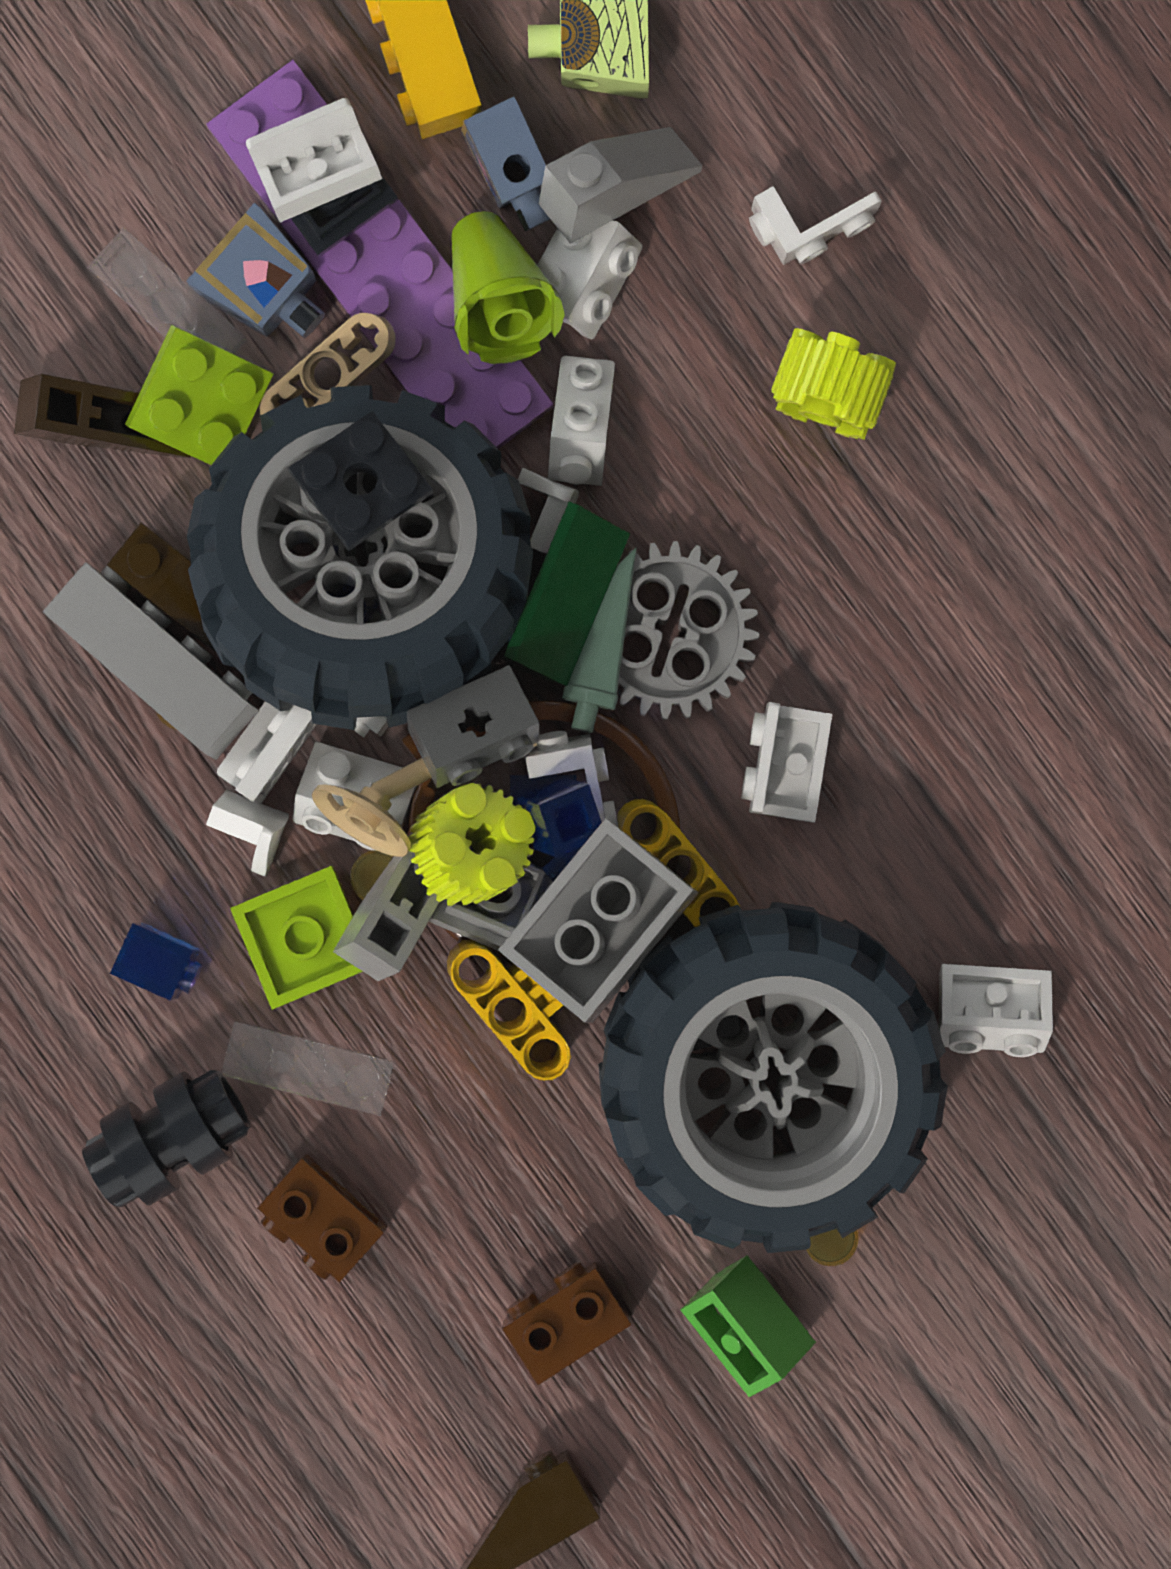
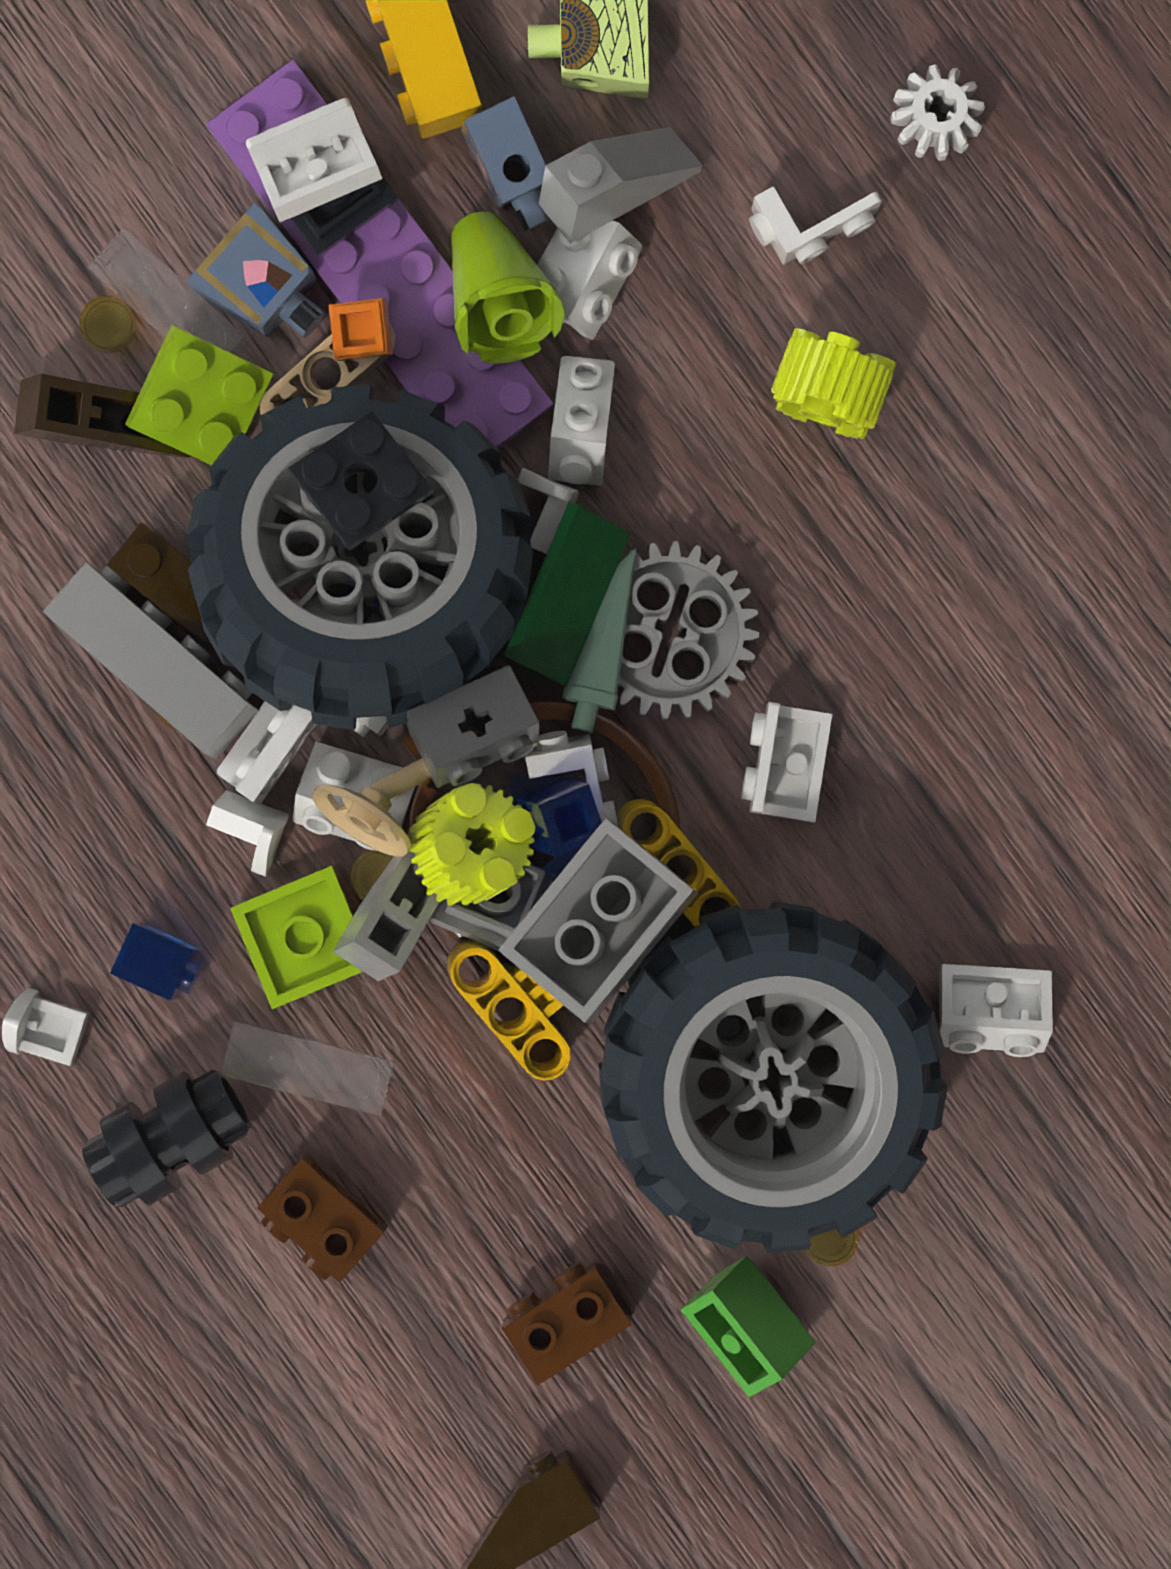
none -> white tile [2,988,90,1066]
none -> clear yellow tile [79,296,137,353]
none -> orange tile [329,298,393,361]
none -> white gear [891,64,985,161]

